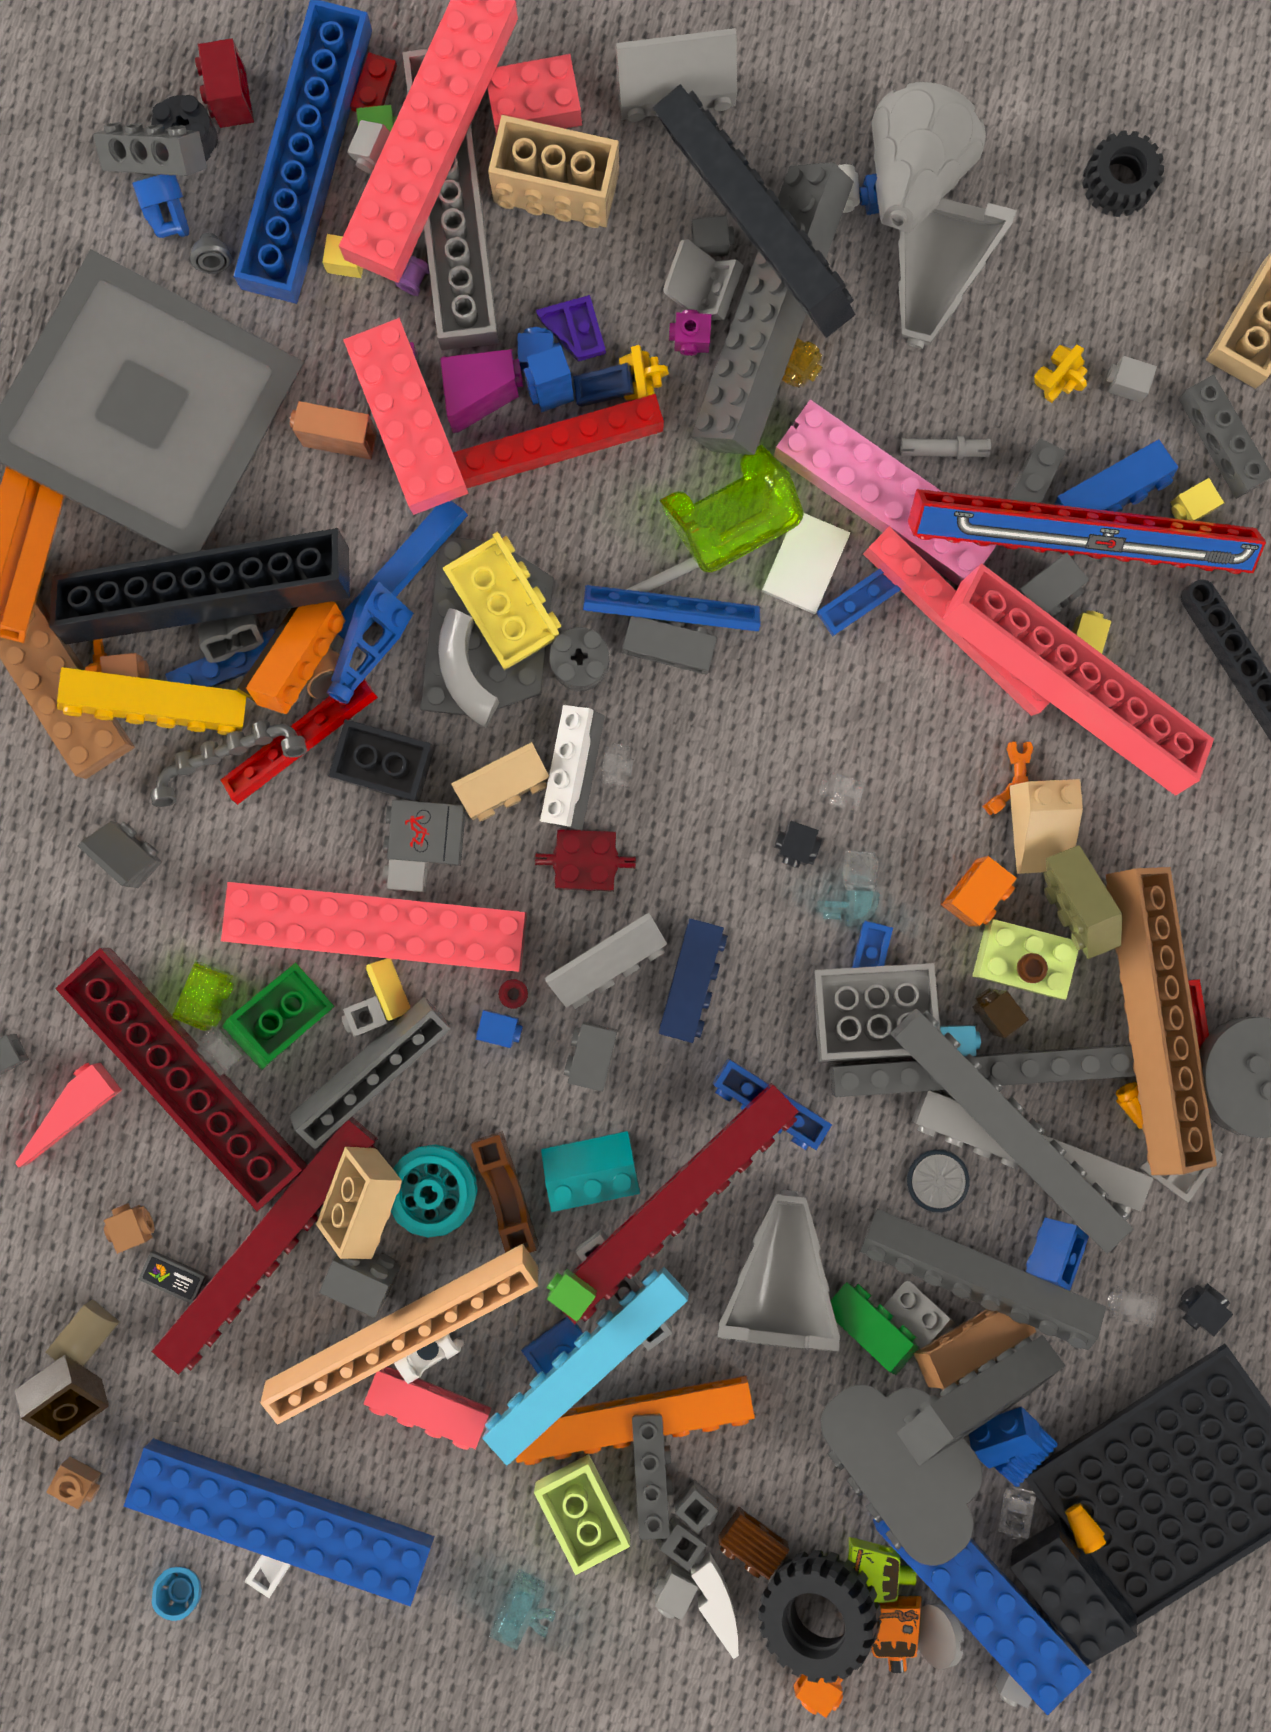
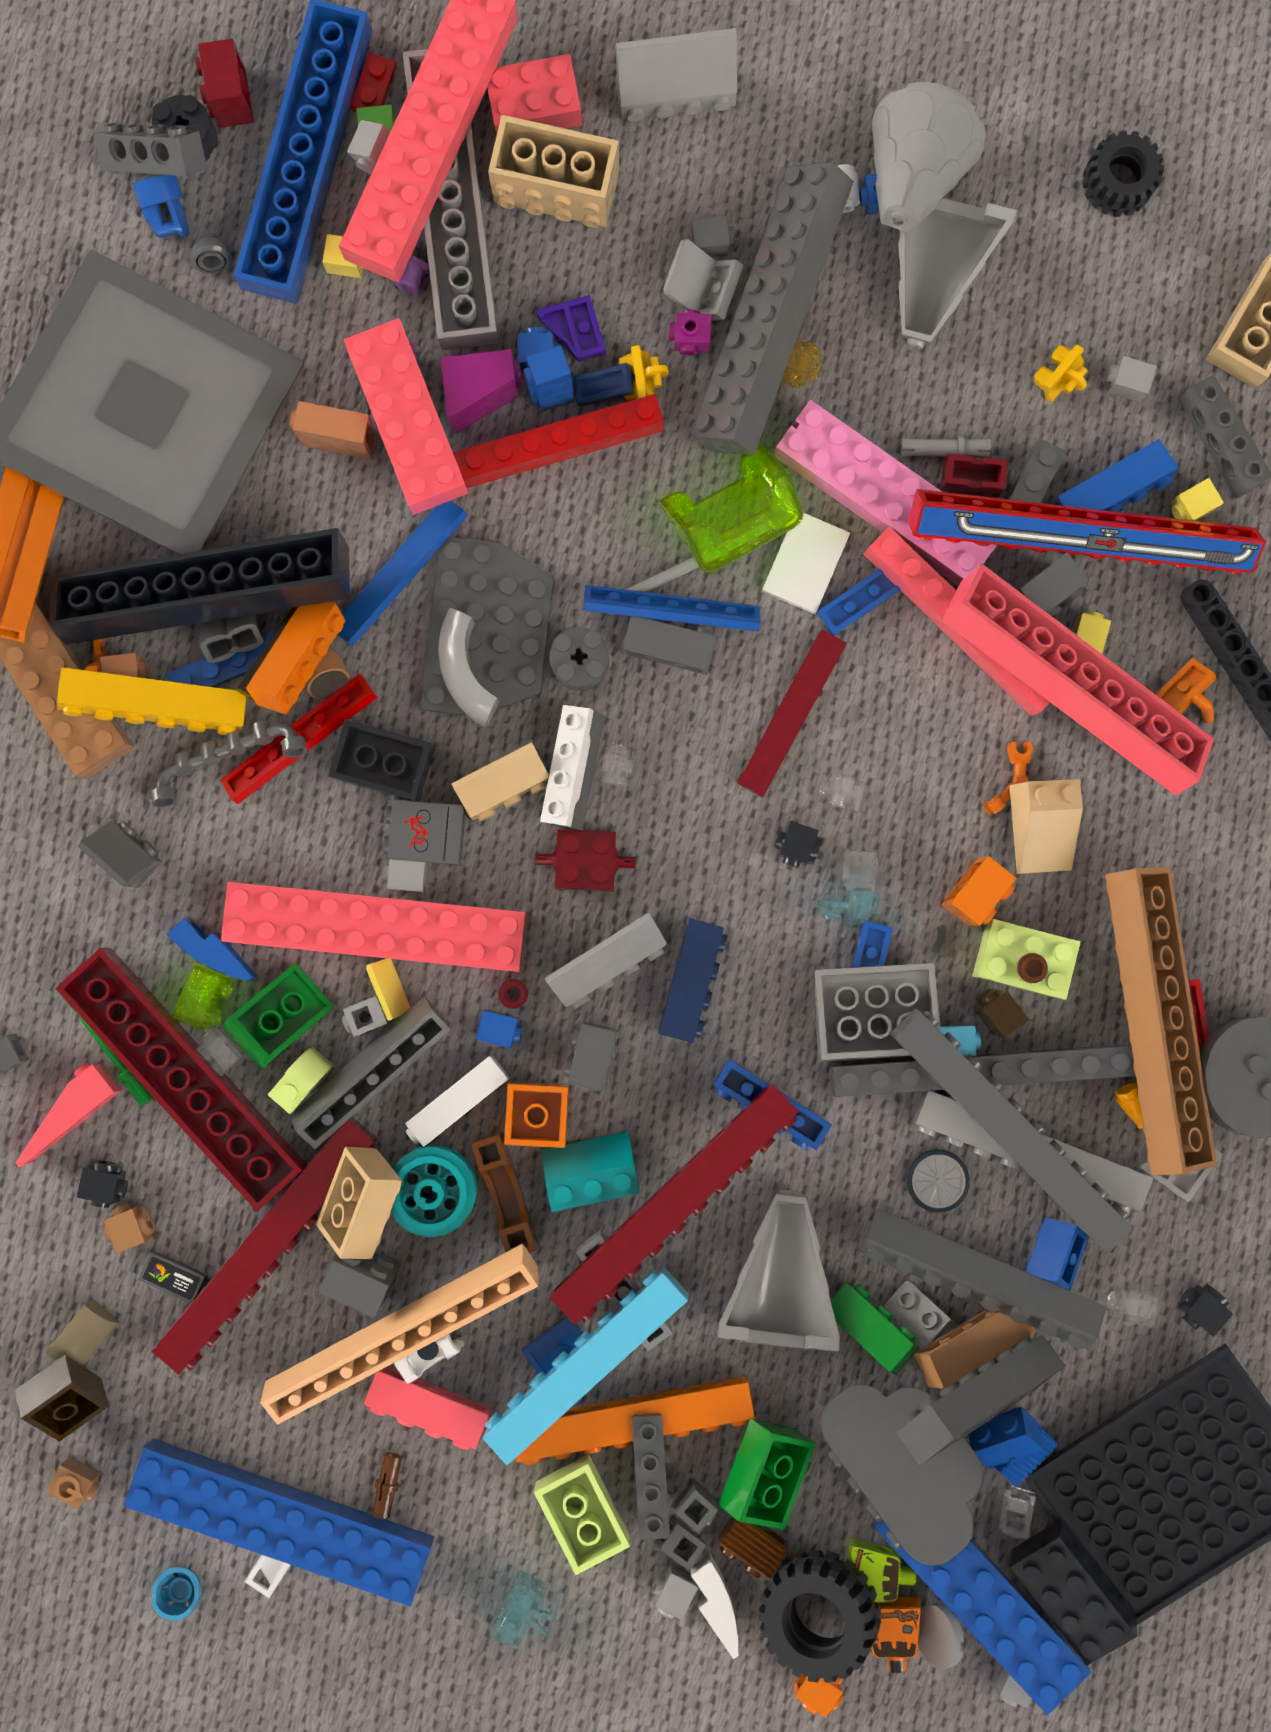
blue plate [327,580,414,704] -> none
light yellow bracket [443,531,561,671] -> none
bright green brick [546,1269,597,1322] -> none
black brick [653,84,856,338] -> none
olive brick [1043,845,1122,959] -> none
light orange cone [1065,1503,1106,1554] -> none
none -> green piece [58,983,154,1107]
none -> black brick [76,1160,128,1208]
none -> blue slope [167,918,258,981]
none -> yellowish green brick [268,1047,335,1114]
none -> reddish brown pin [371,1452,403,1519]
none -> white brick [405,1054,510,1147]
none -> orange brick [504,1081,569,1148]
none -> green brick [718,1418,816,1530]
none -> dark red tile [737,629,847,798]
none -> dark grey leg [931,925,946,953]
none -> dark red brick [940,454,1008,498]
none -> orange plate [1155,658,1216,724]

